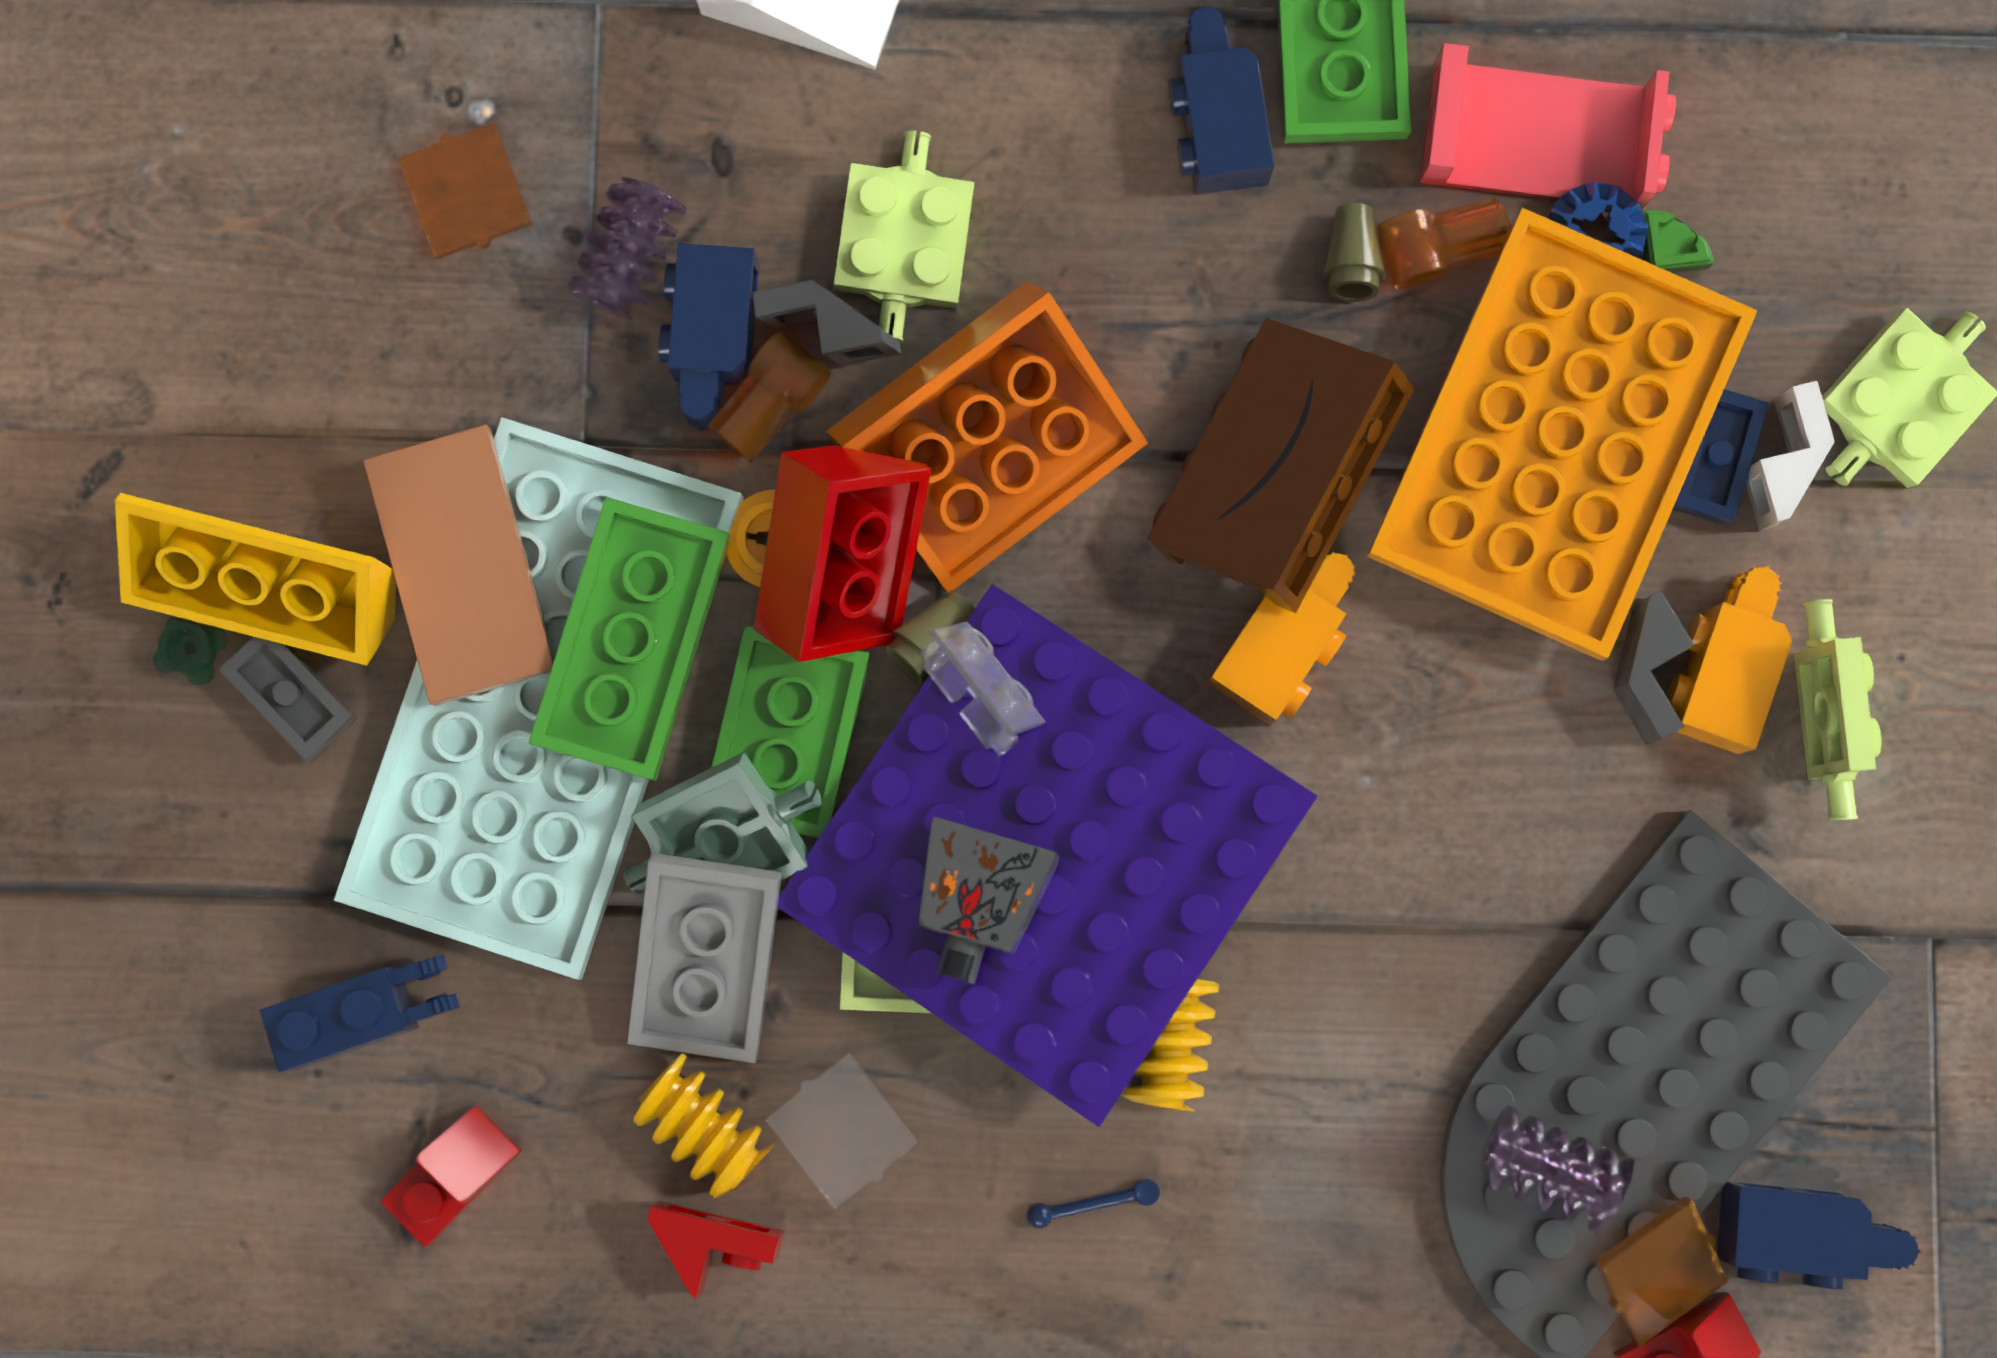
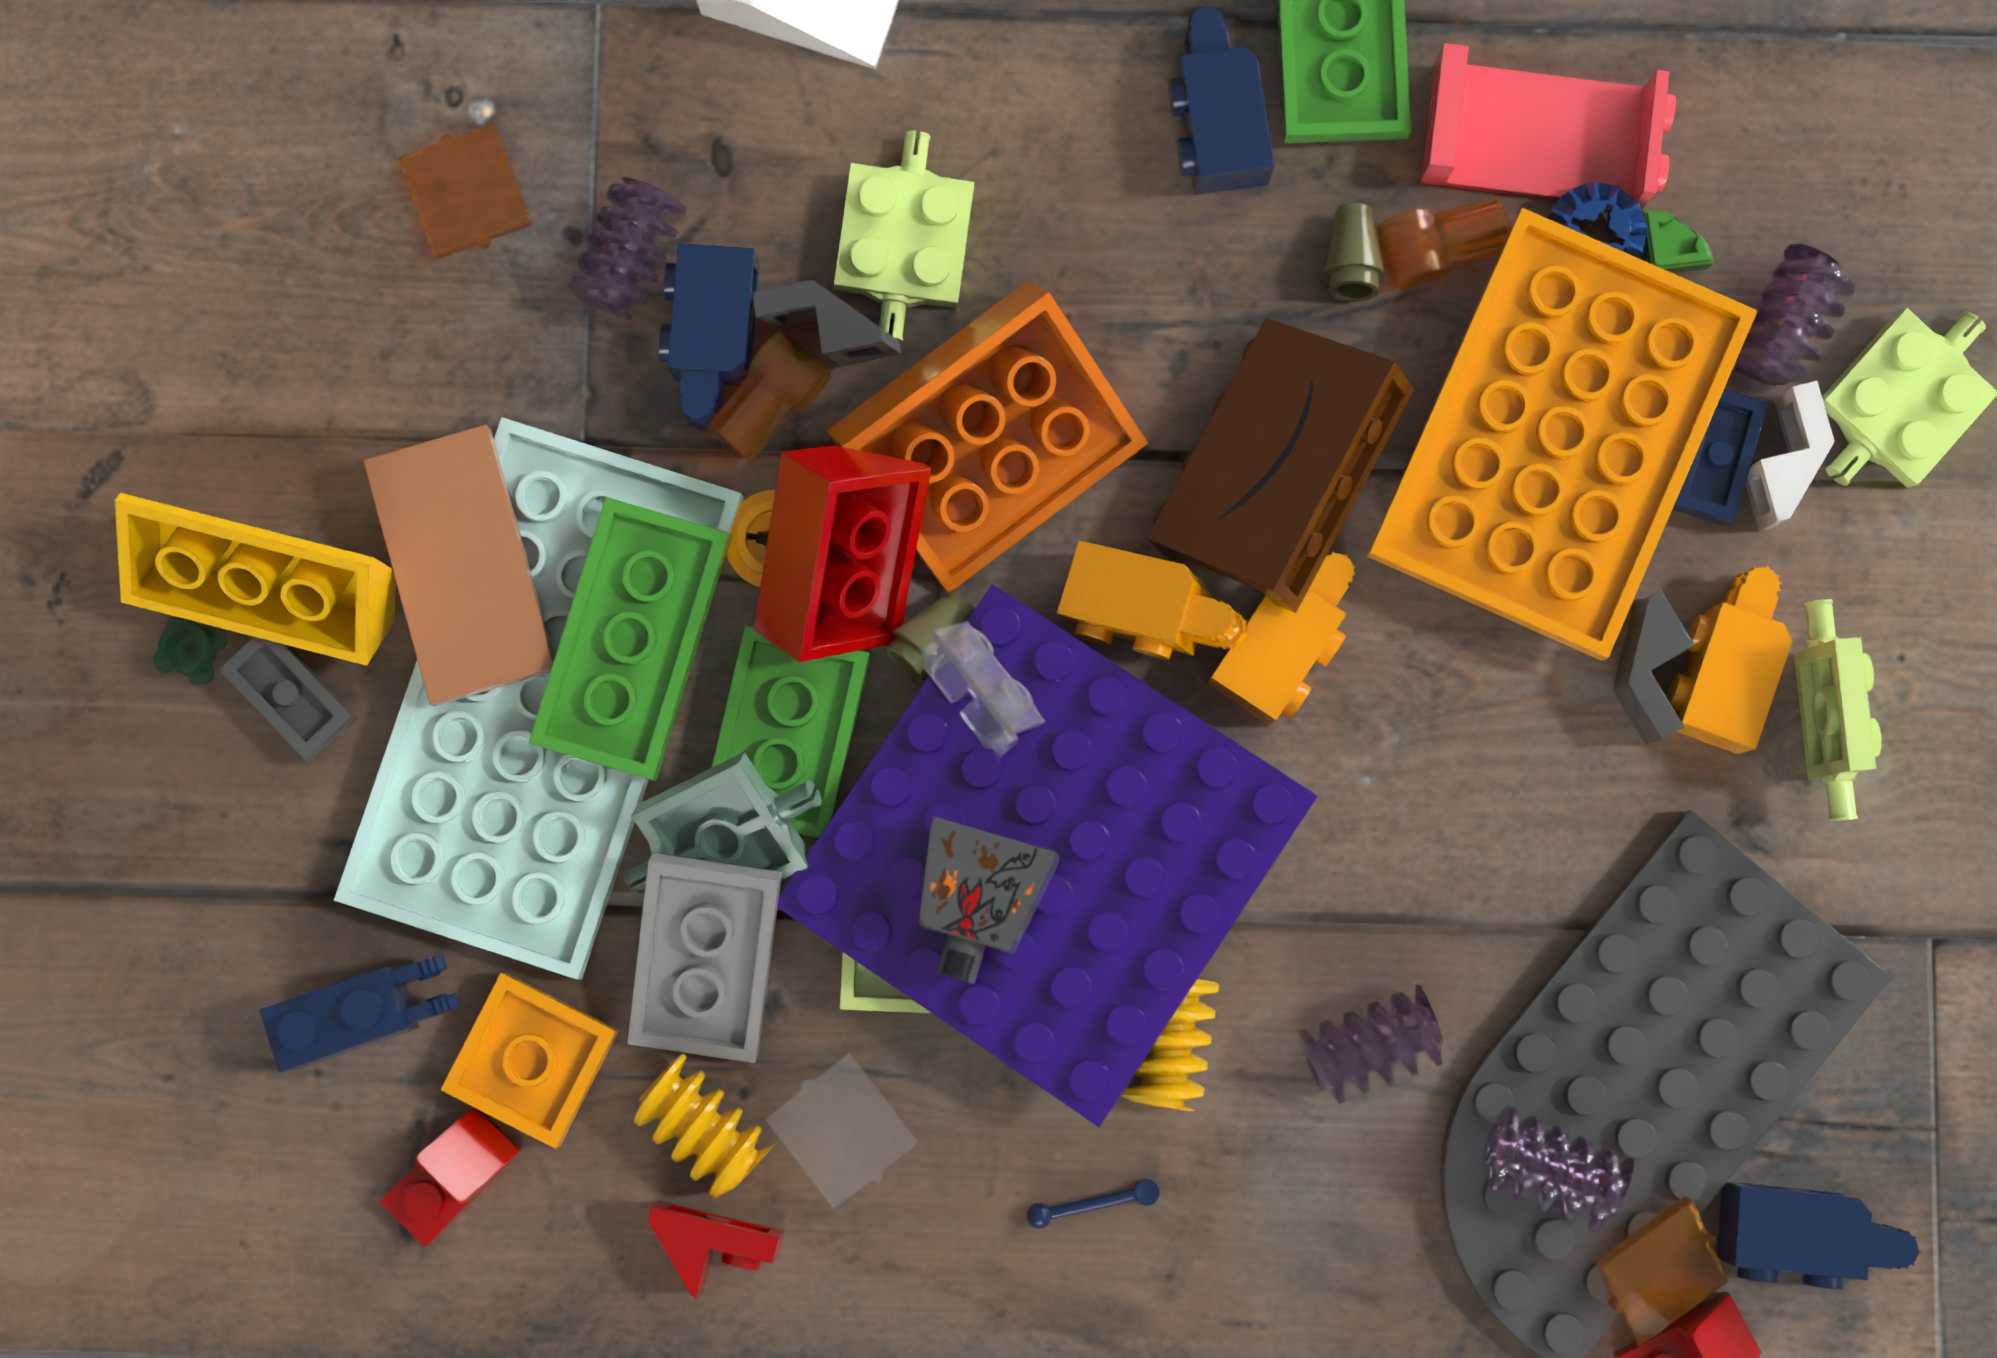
none -> light orange plate [441,973,619,1149]
none -> light orange hinge [1057,540,1249,660]
none -> clear purple piece [1297,984,1443,1104]
none -> clear purple piece [1734,243,1857,386]

